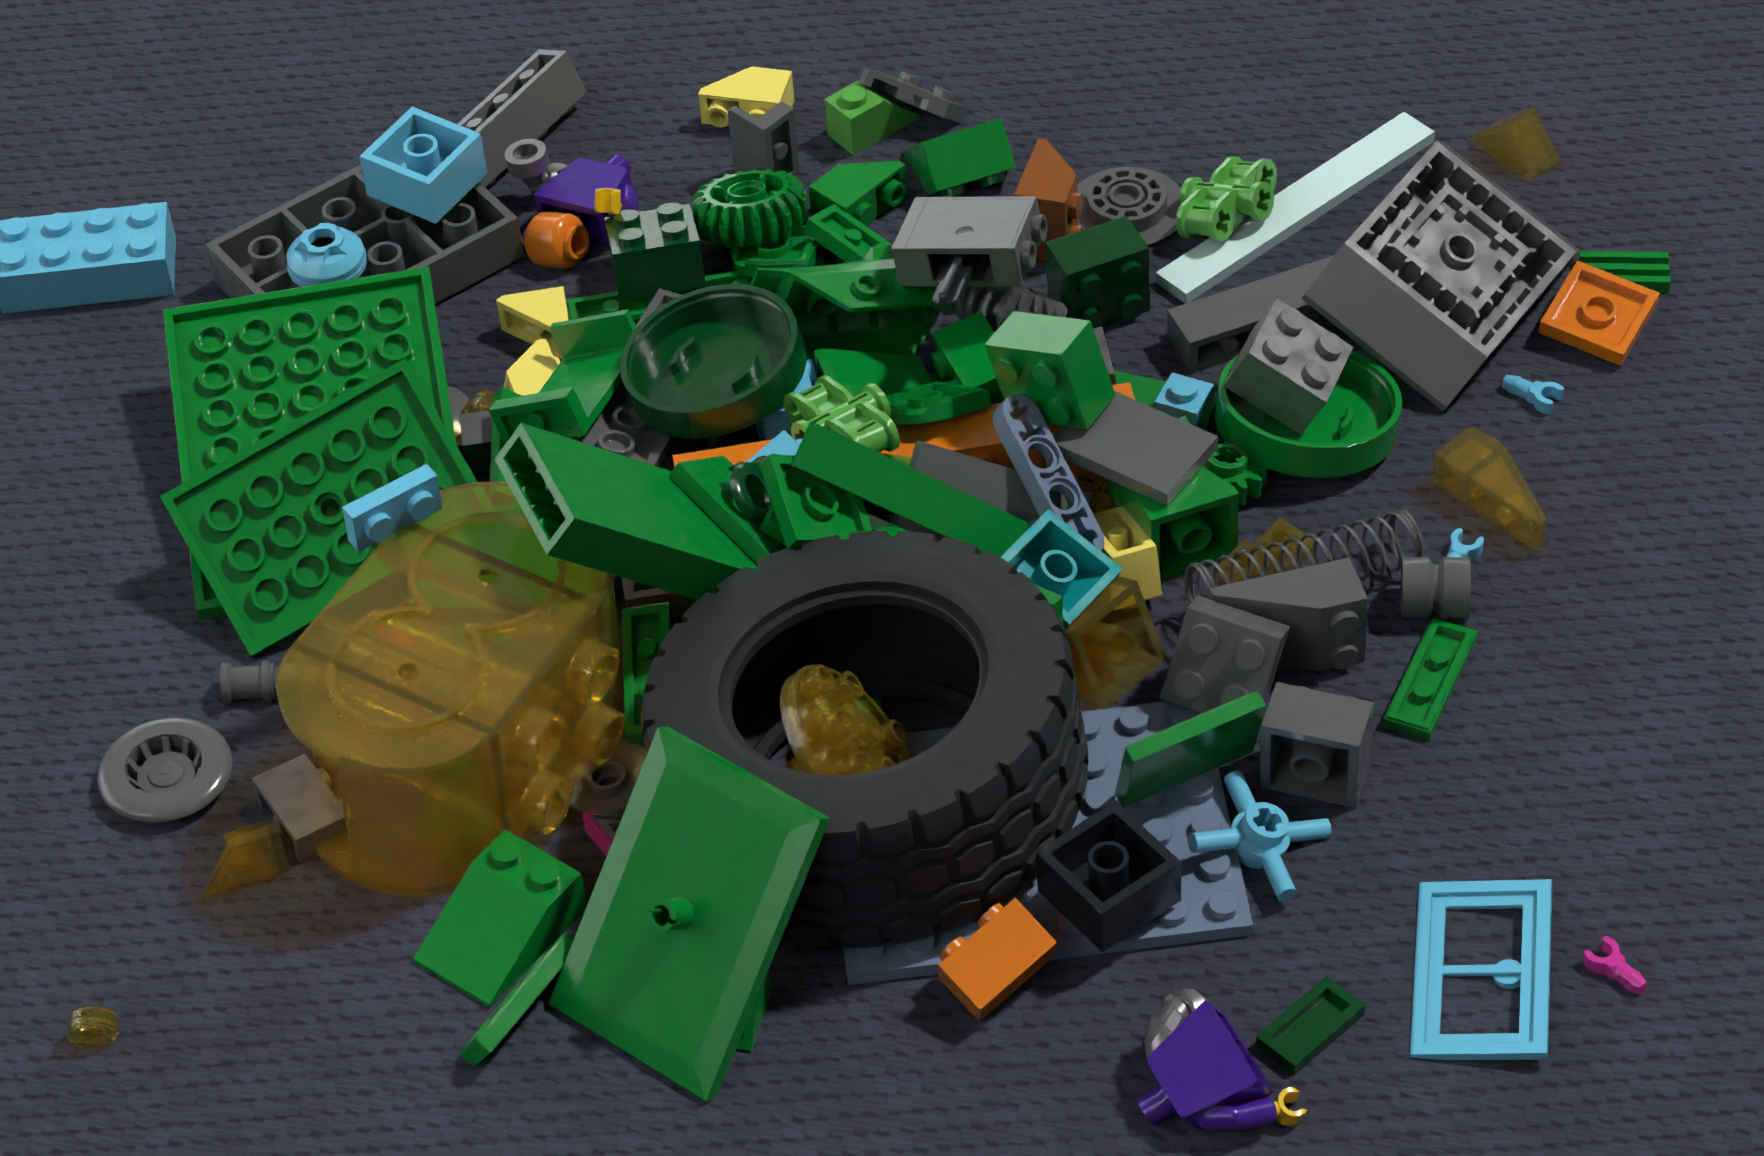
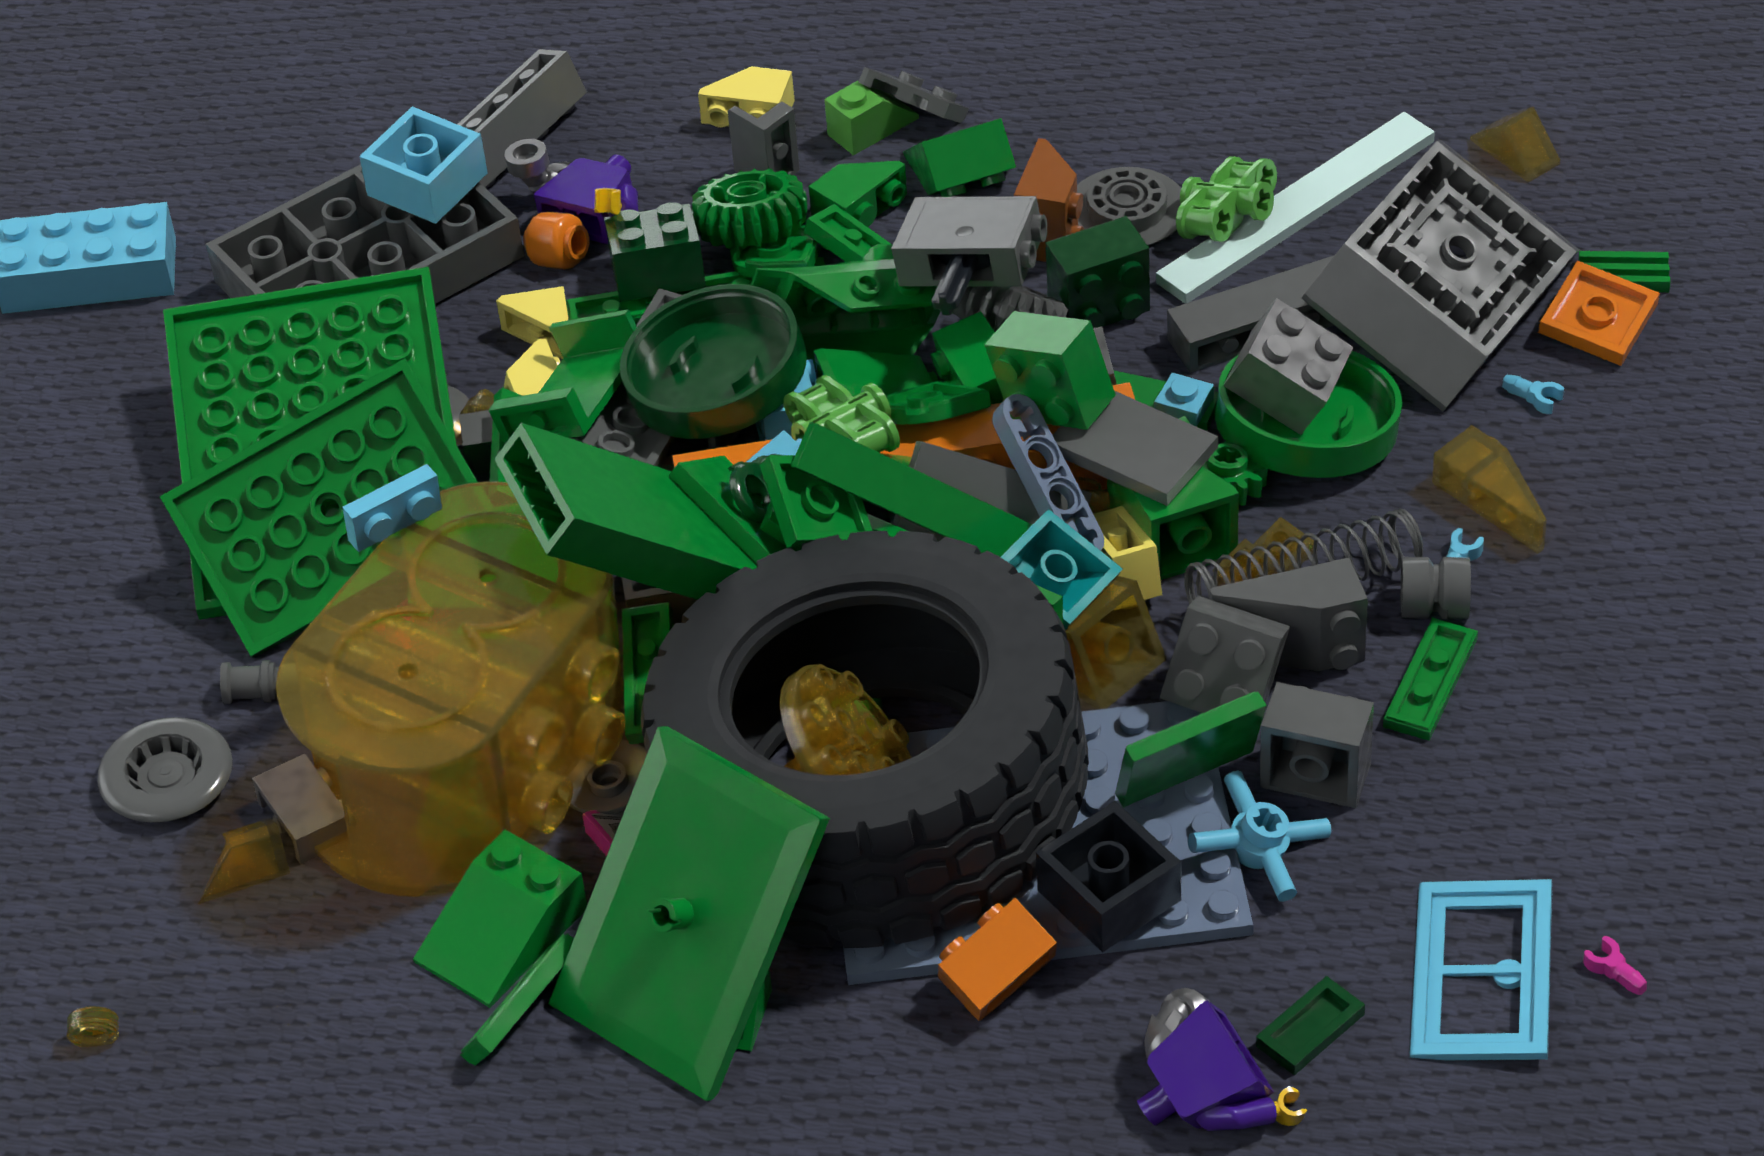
medium azure piece [286,223,367,287] -> none

